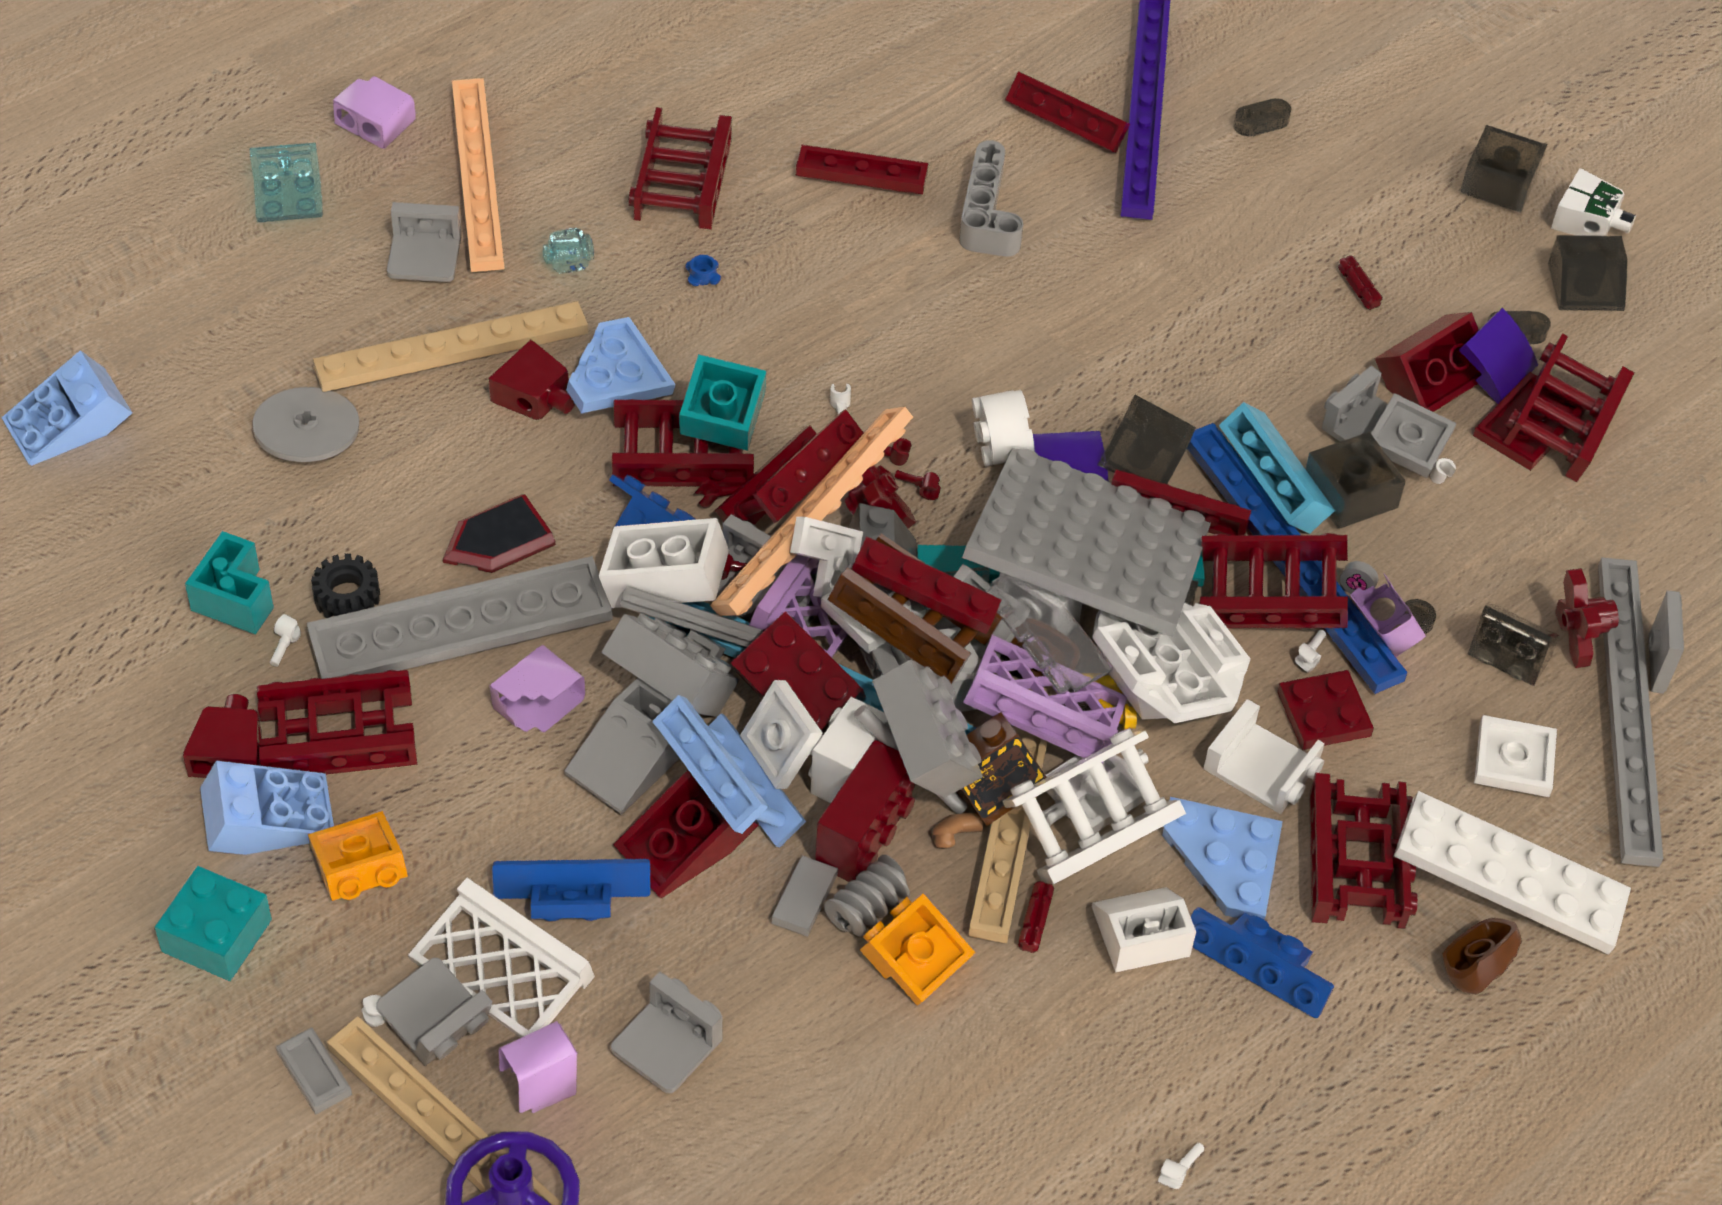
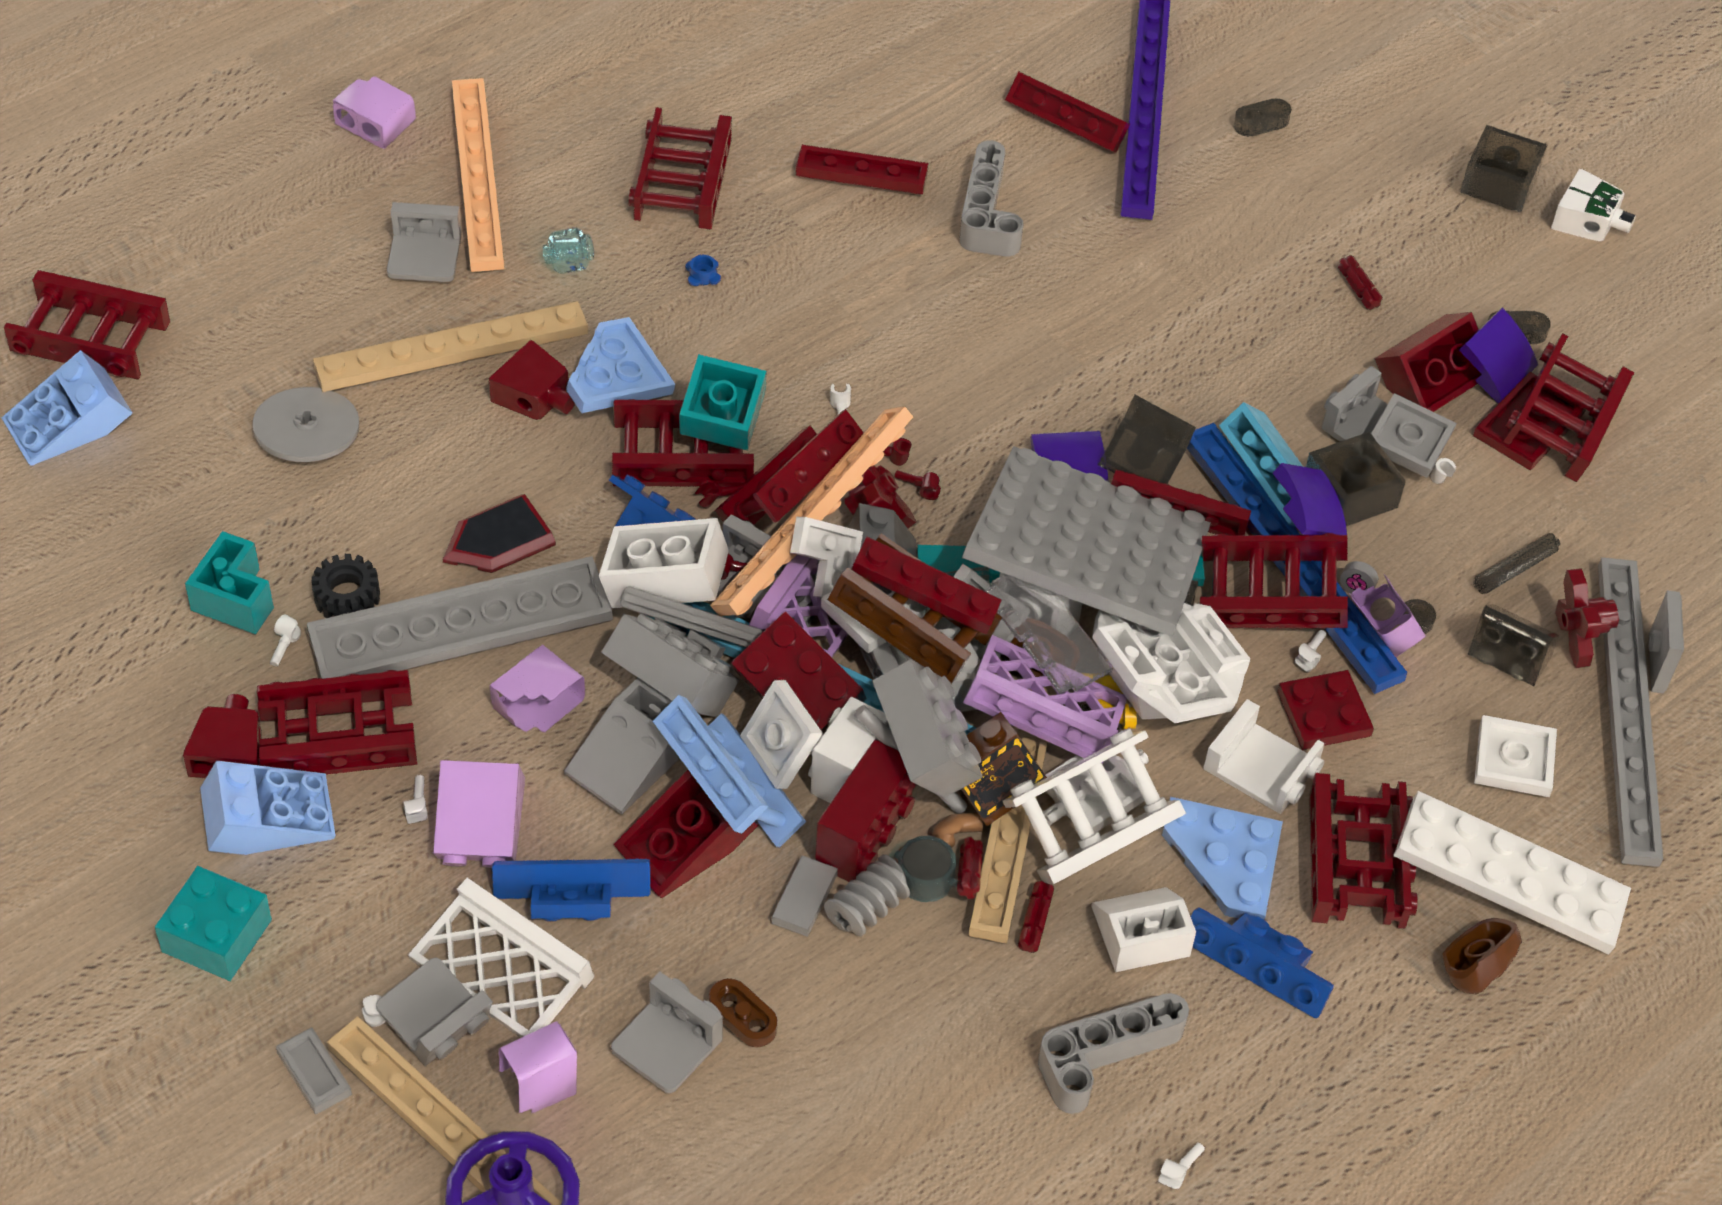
clear light blue bracket [249,142,323,222] -> none
light orange plate [308,811,408,901] -> none
light orange plate [860,893,976,1006] -> none
white brick [972,390,1034,467] -> none
clear smoke slope [1548,235,1628,311] -> none
none -> dark red fence [3,270,171,380]
none -> white hand [403,775,428,824]
none -> lavender slope [433,760,525,868]
none -> reddish brown plate [709,978,777,1047]
none -> piece [894,836,958,902]
none -> dark red axle [957,836,983,899]
none -> light grey beam [1038,993,1189,1114]
none -> dark purple slope [1273,463,1347,535]
none -> clear smoke axle [1473,533,1561,594]

